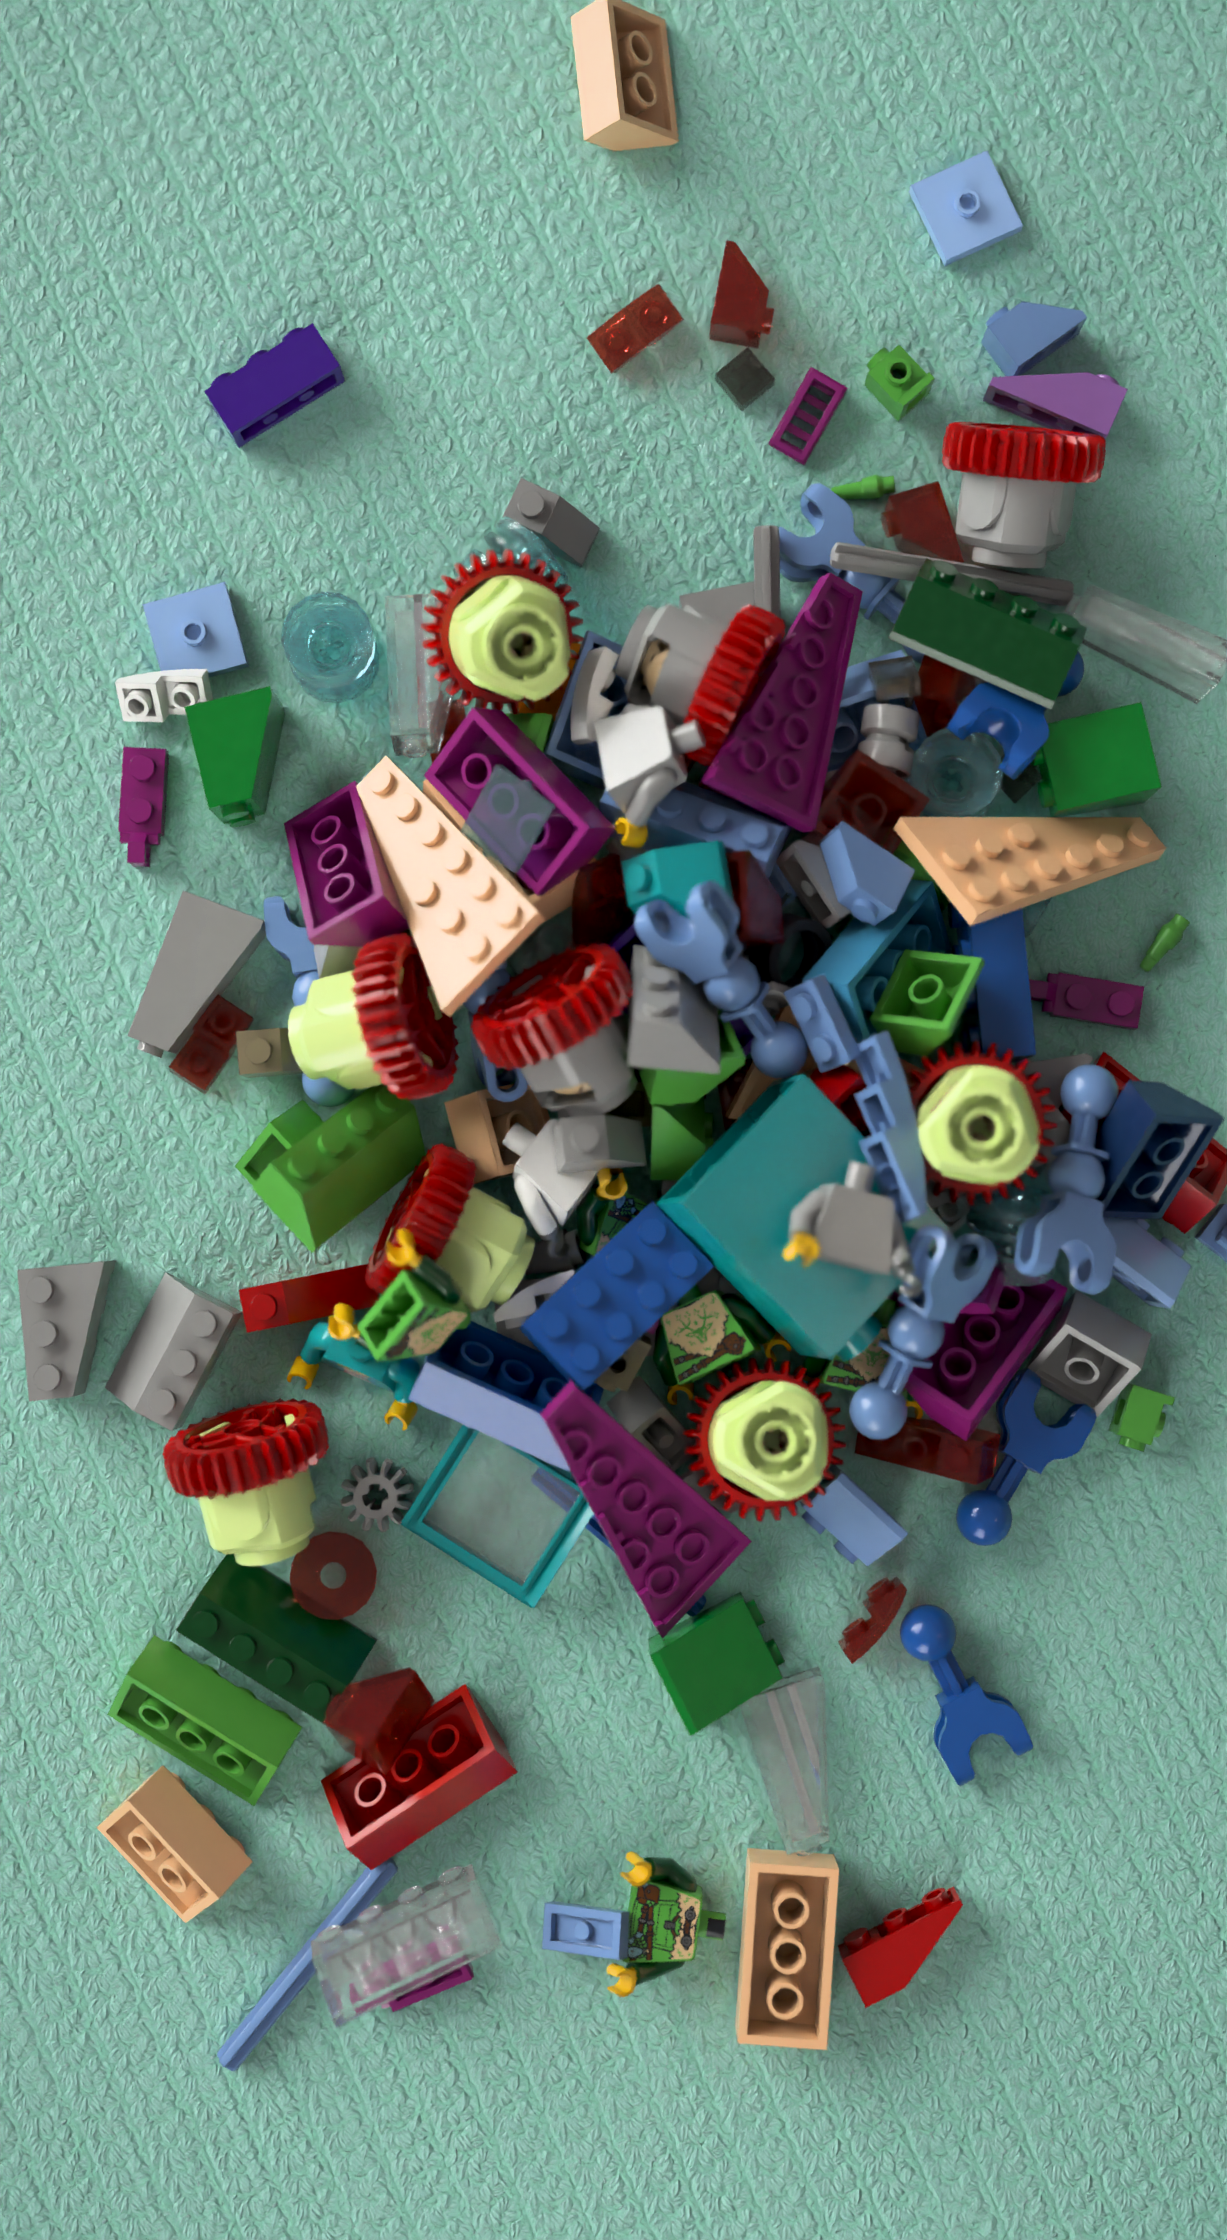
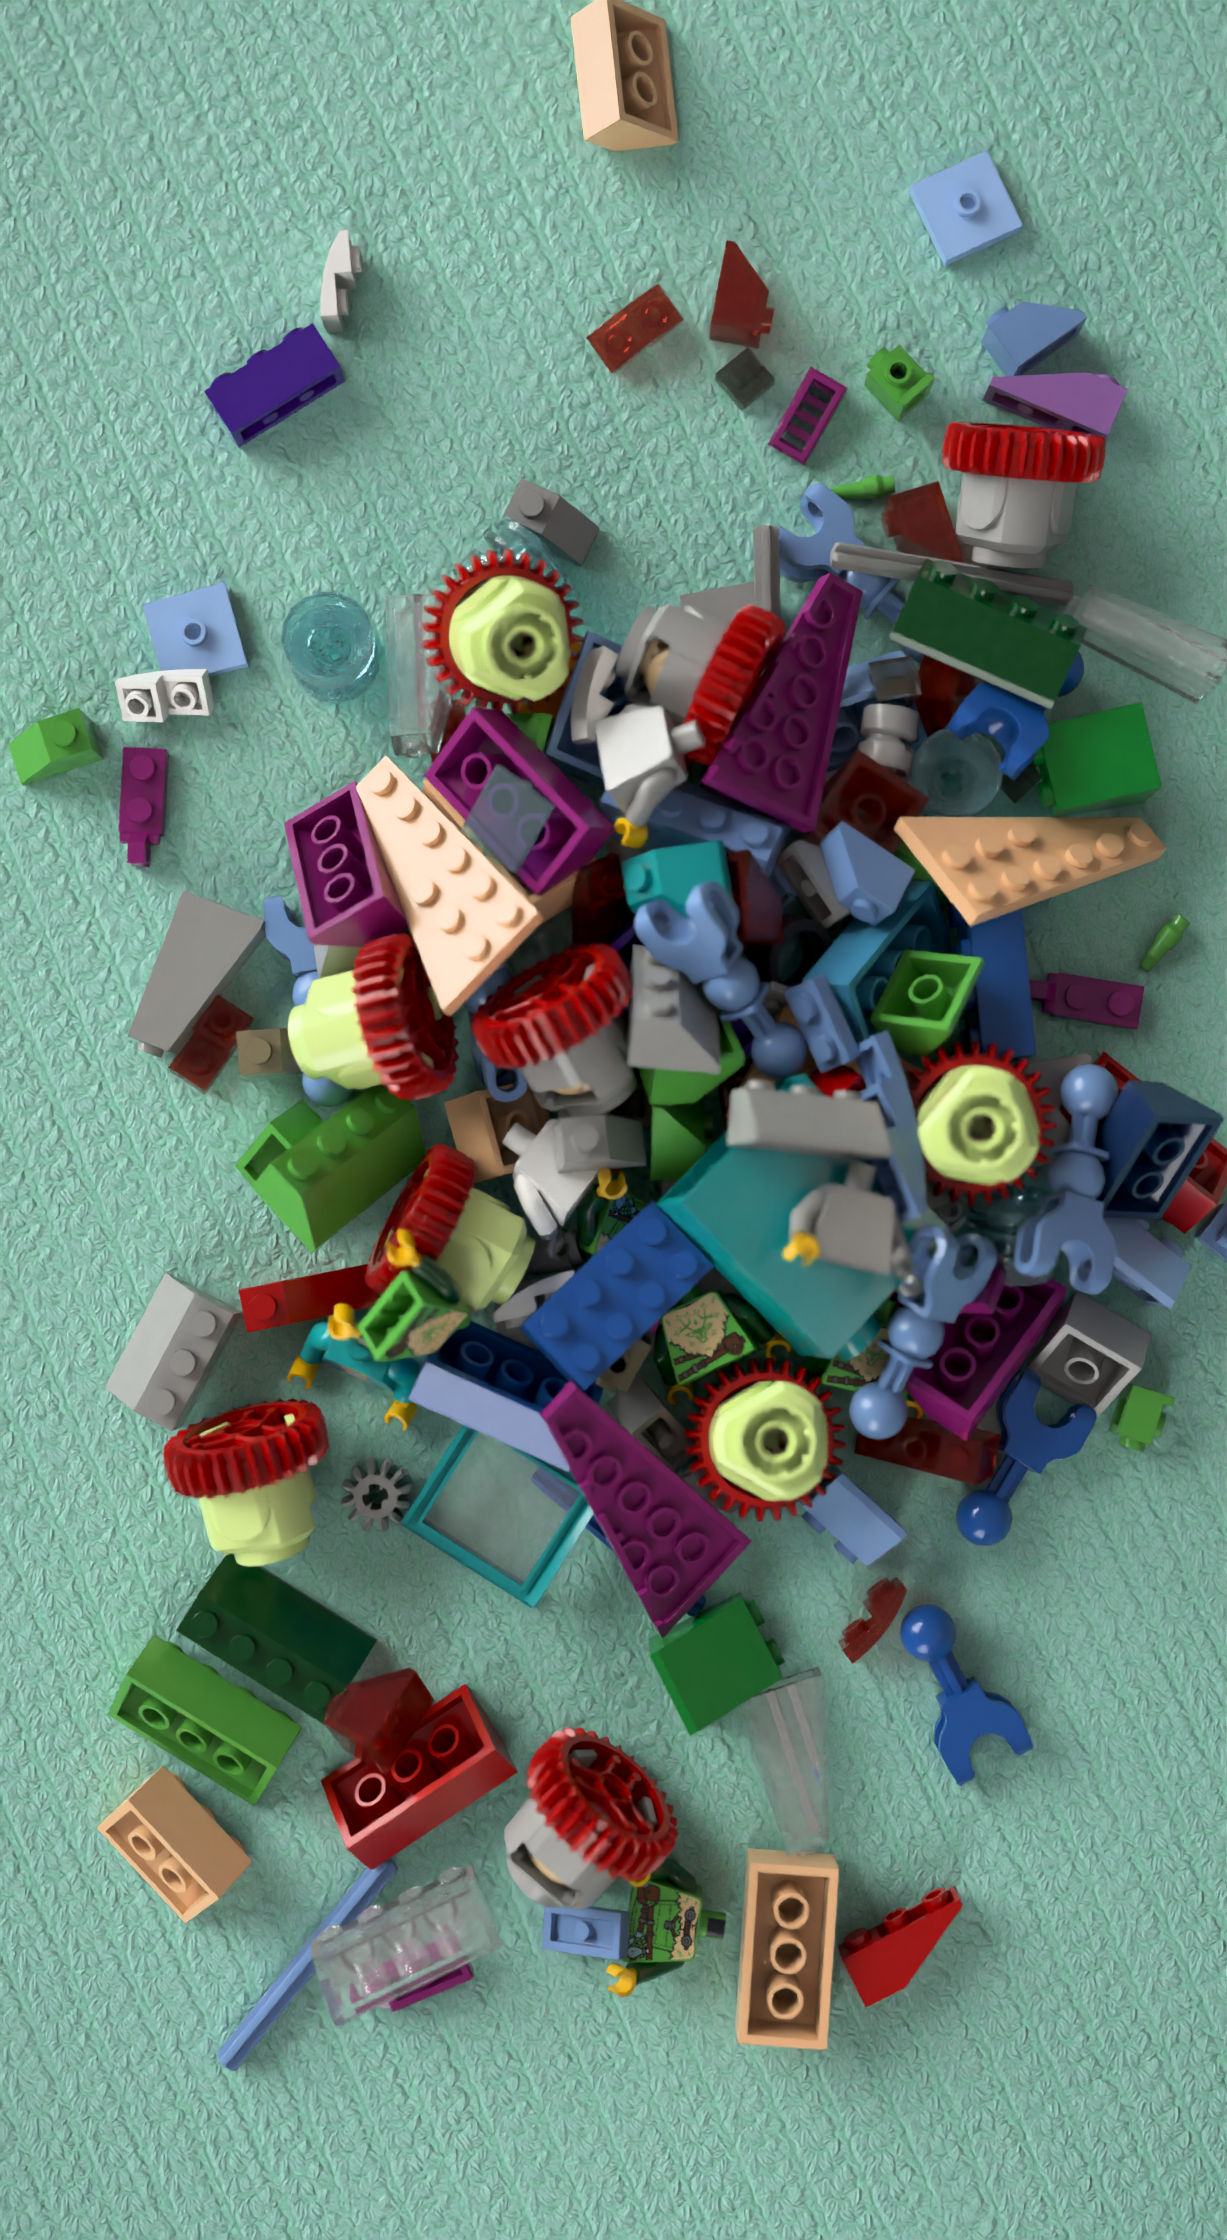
light grey wedge [17,1260,116,1401] -> none
green slope [185,686,285,827] -> none
clear red tile [290,1531,377,1620] -> none
none -> bright green slope [8,708,103,786]
none -> white slope [320,230,362,333]
none -> red piece [504,1728,679,1909]
none -> light grey slope [727,1080,892,1160]

